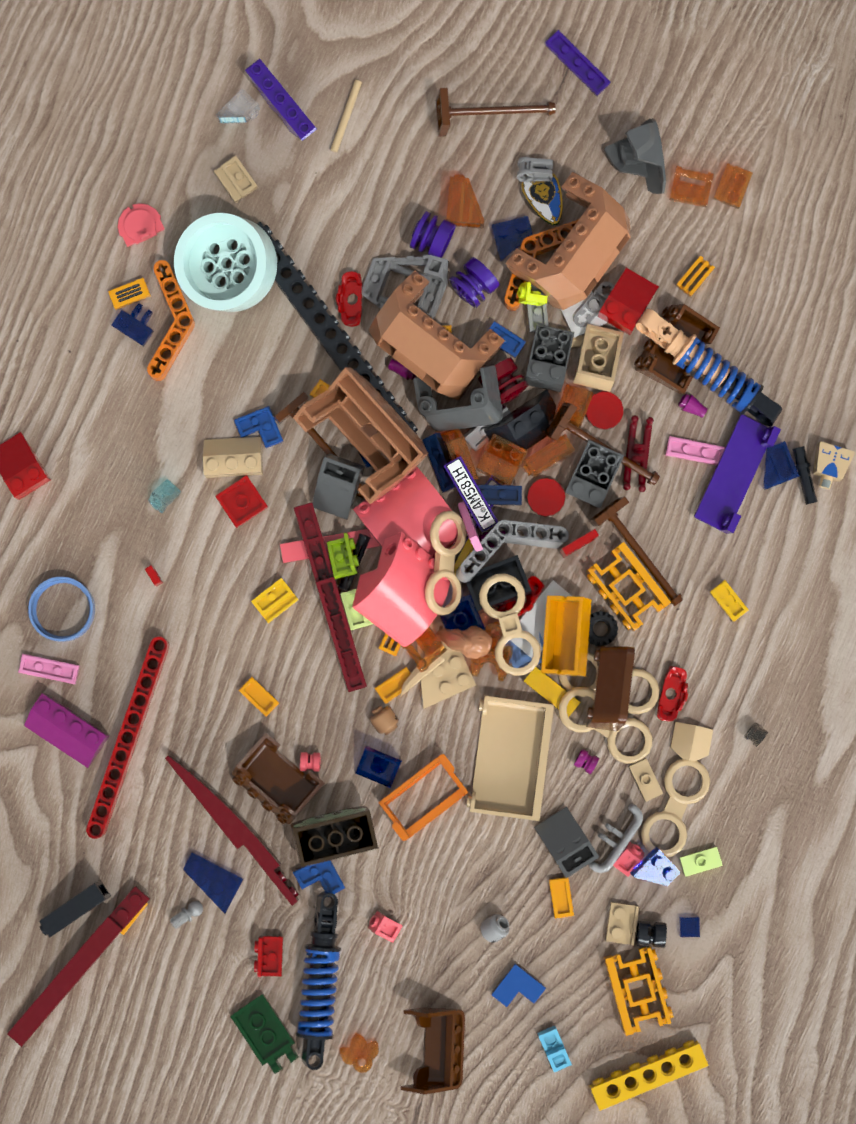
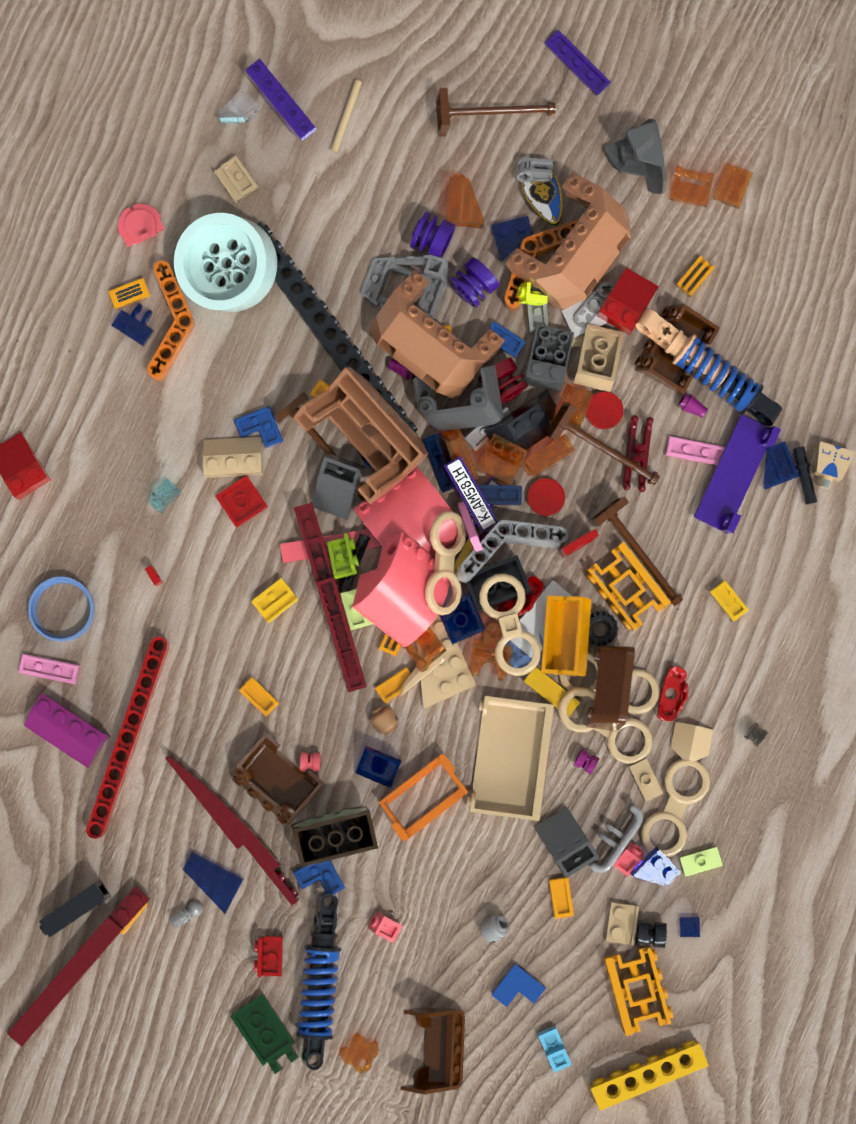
red piece [335,271,362,327] -> none
nougat hair [434,625,492,659] -> none
dark grey slope [565,440,624,508] -> none

